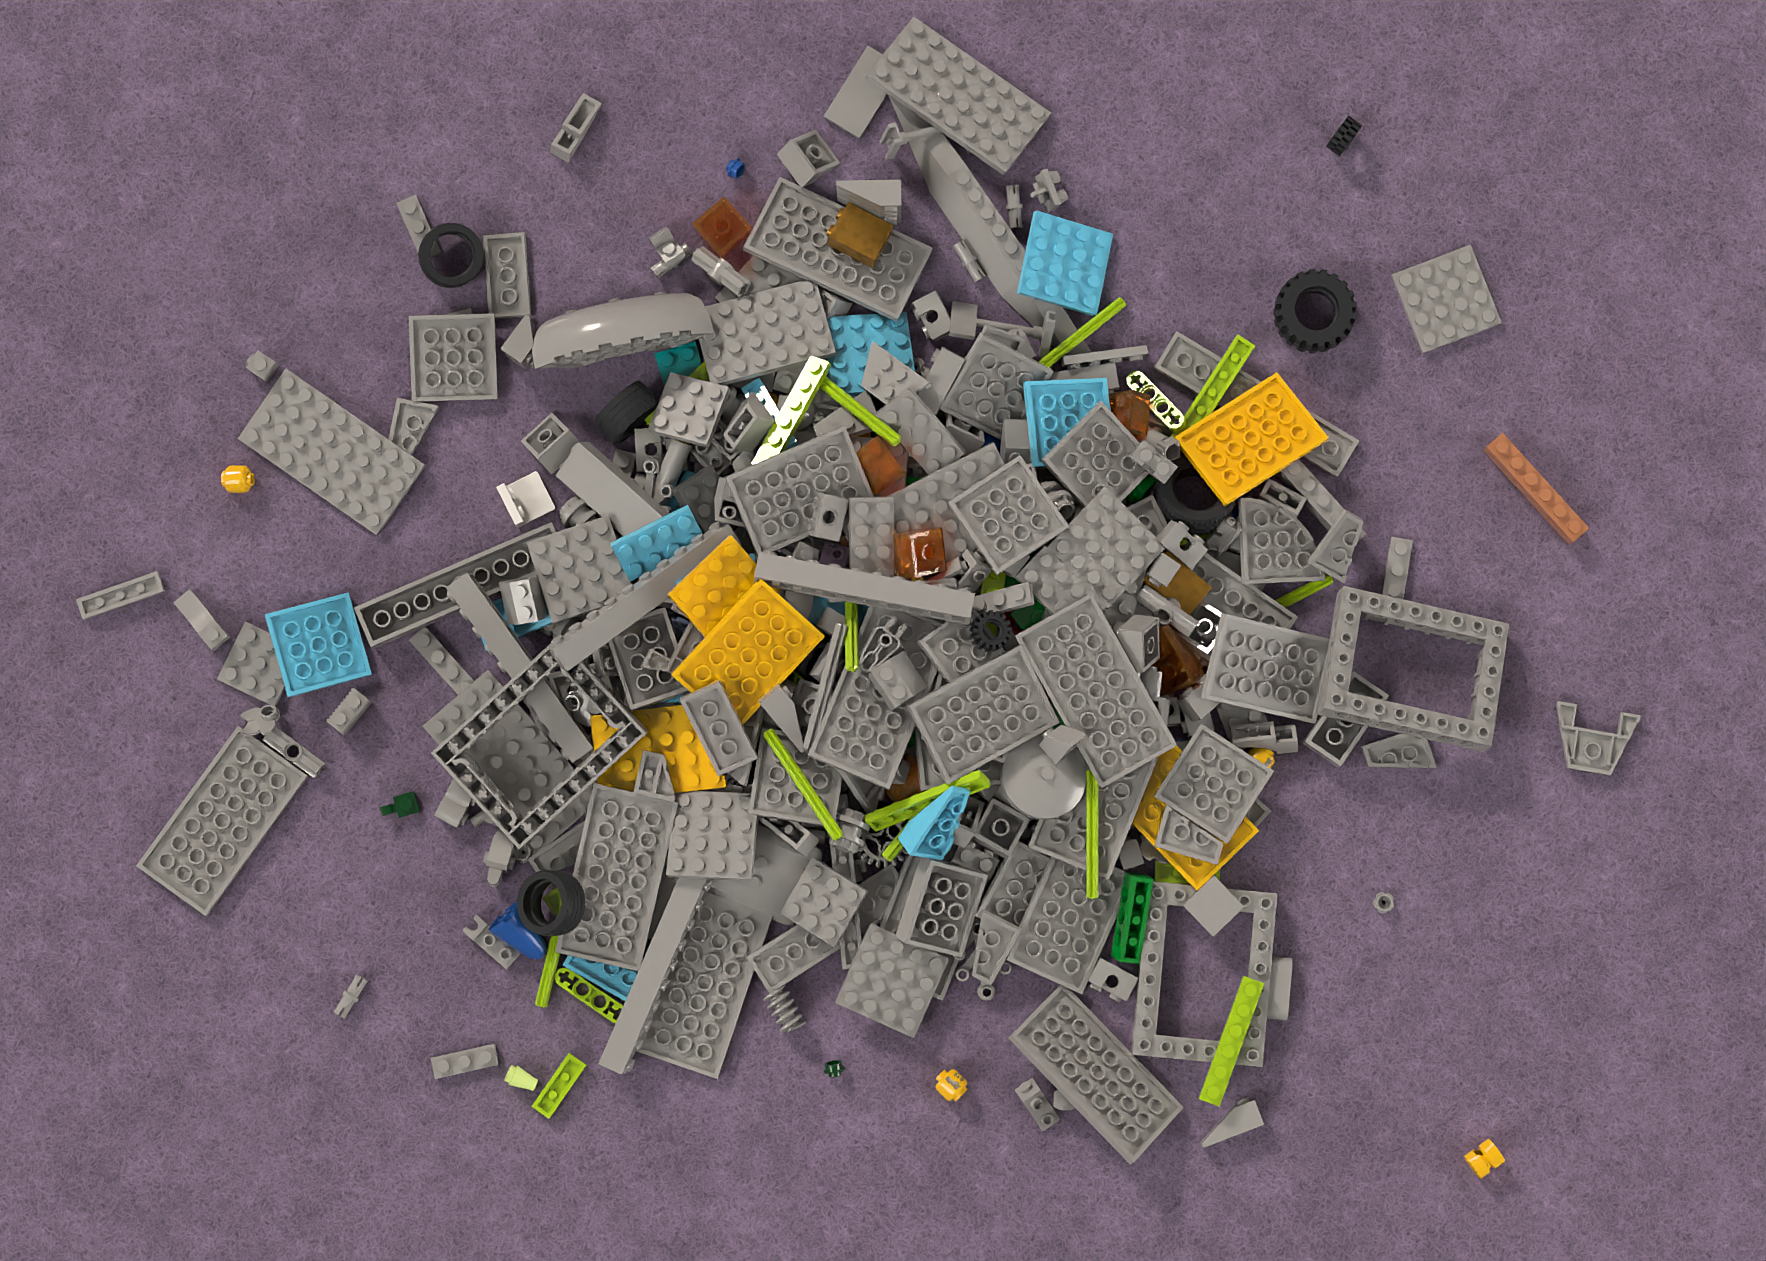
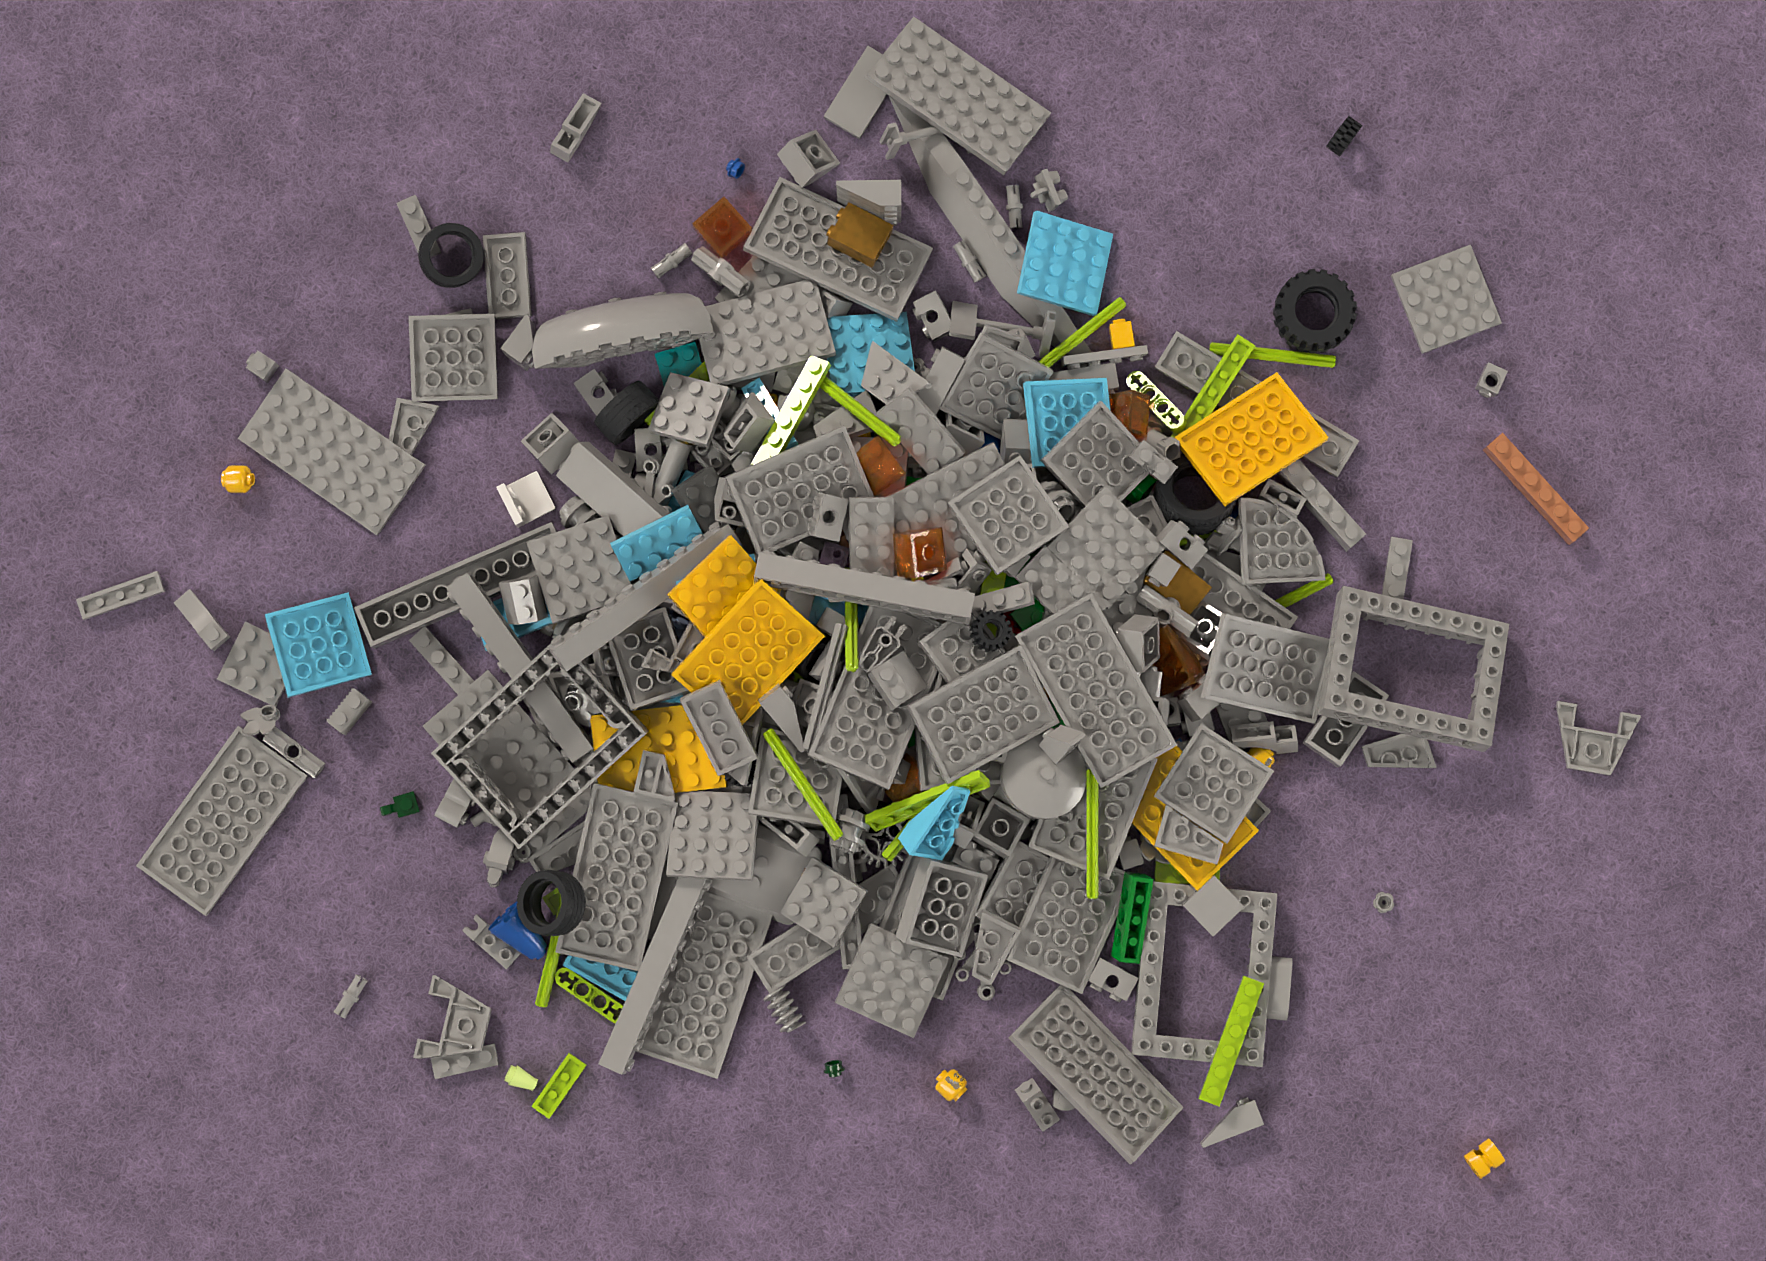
light grey slope [648,227,686,267] -> none
light grey wing [1308,509,1364,583] -> none
none -> light grey wing [413,975,492,1059]
none -> light grey brick [574,369,617,416]
none -> yellow brick [1109,319,1135,350]
none -> lime axle [1209,342,1336,368]
none -> light grey brick [1475,362,1508,398]

